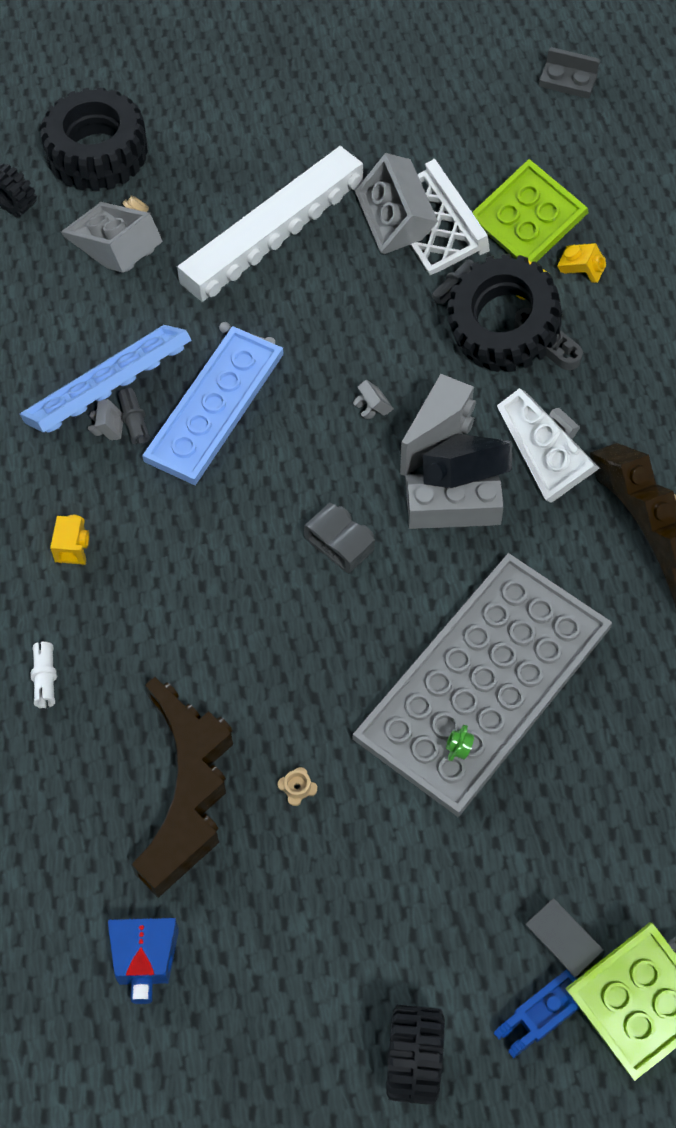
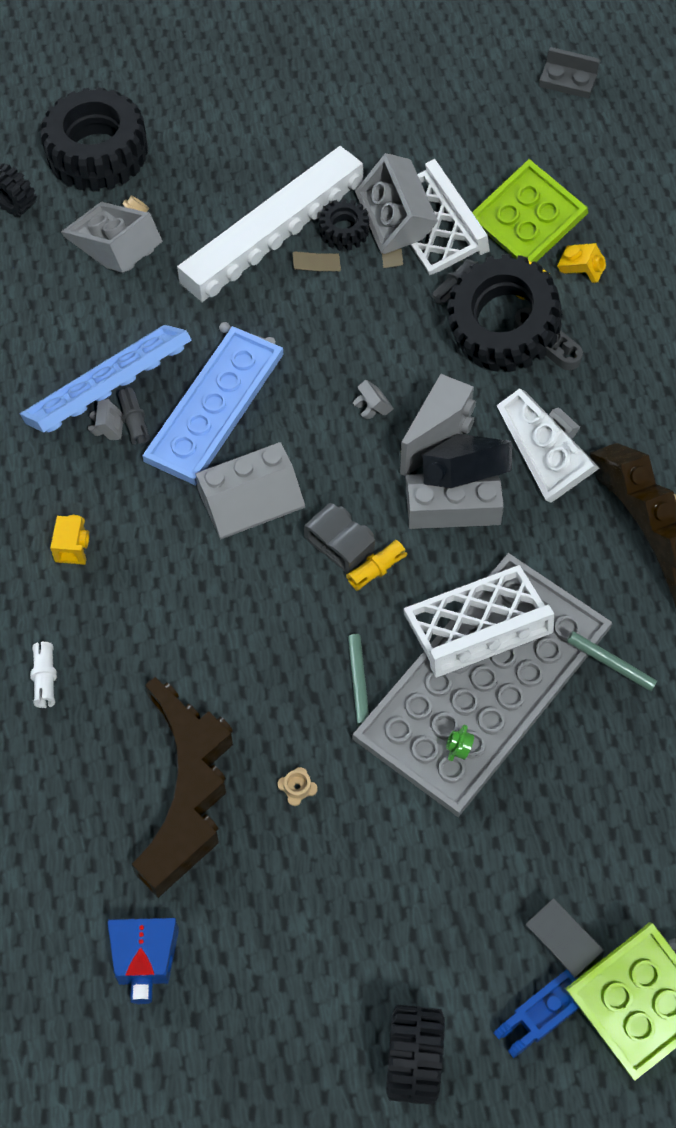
none -> light grey slope [195,442,305,539]
none -> dark tan sticker [293,248,403,271]
none -> black tyre [319,199,369,251]
none -> yellow pin [346,540,407,591]
none -> sand green bar [348,634,369,727]
none -> white fence [404,565,554,678]
none -> sand green bar [566,631,657,691]

